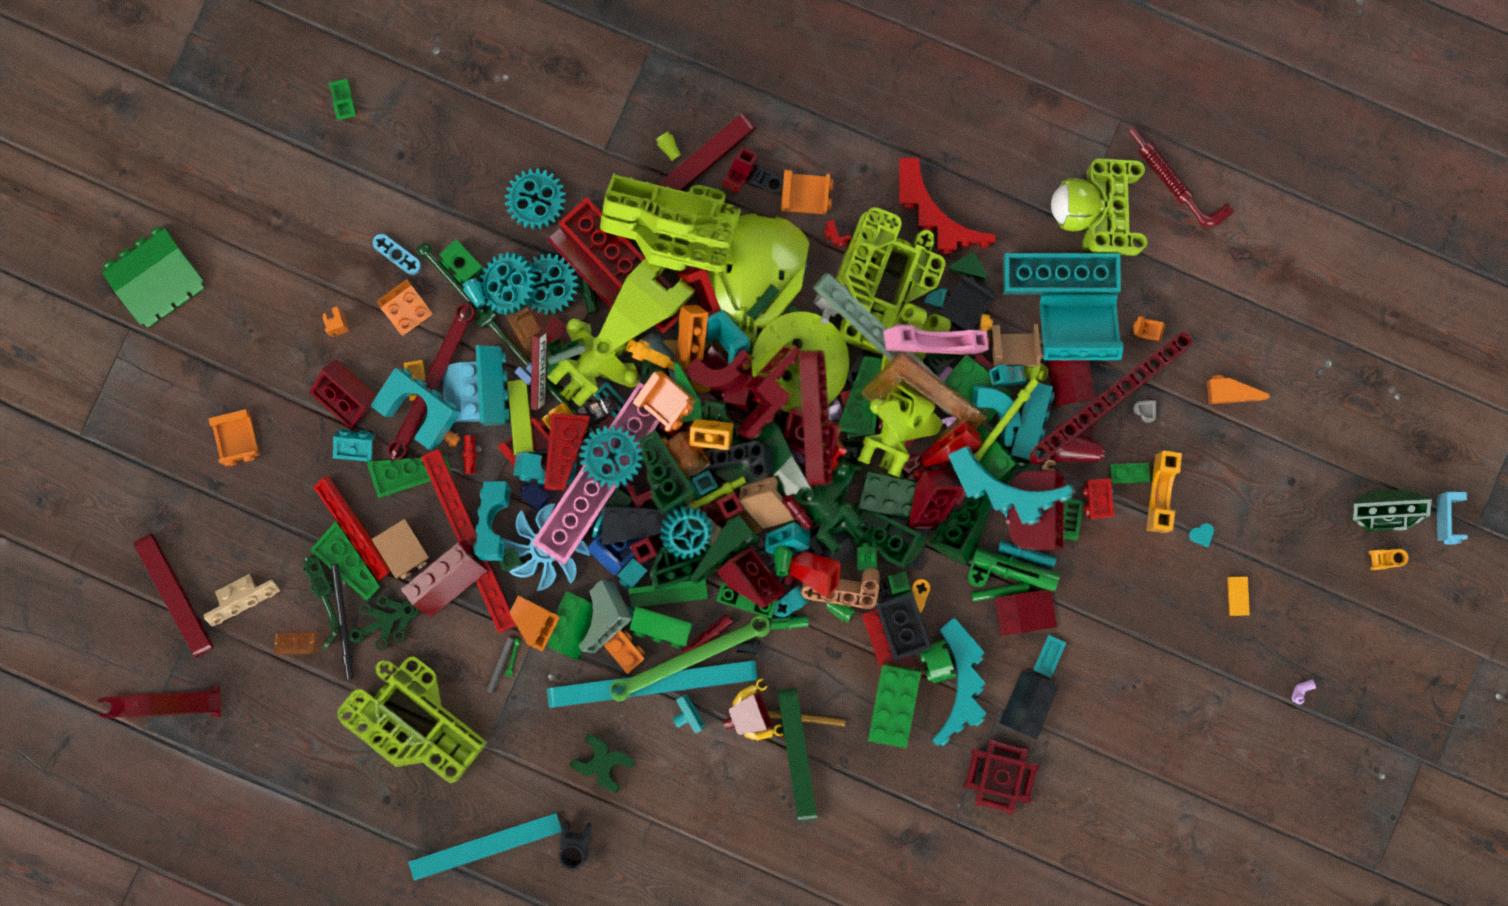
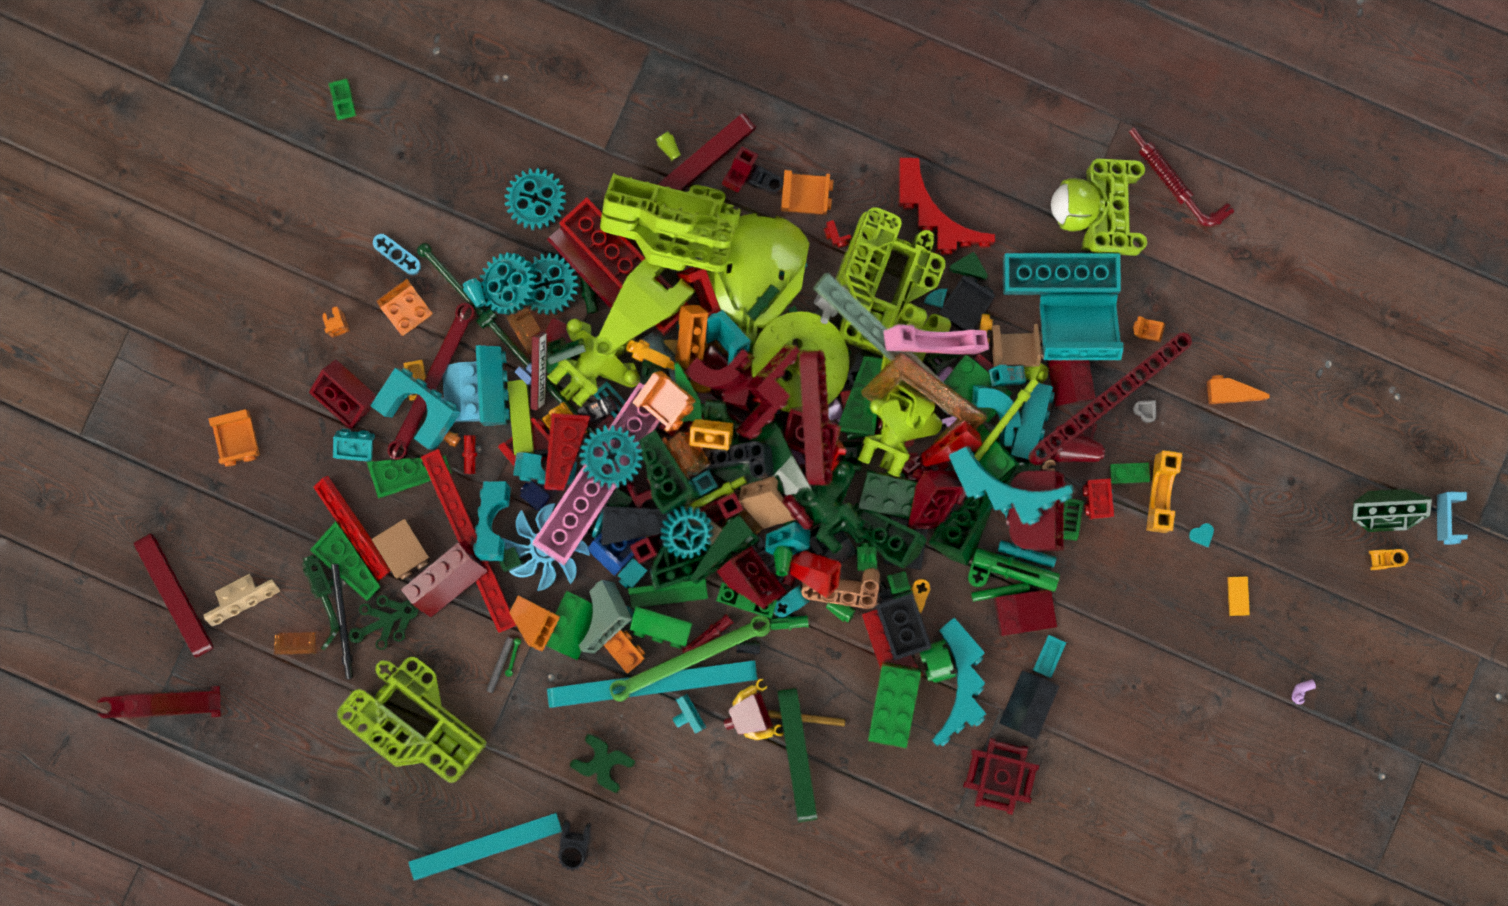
green hinge [102,225,205,328] -> none
green brick [439,240,483,283] -> none

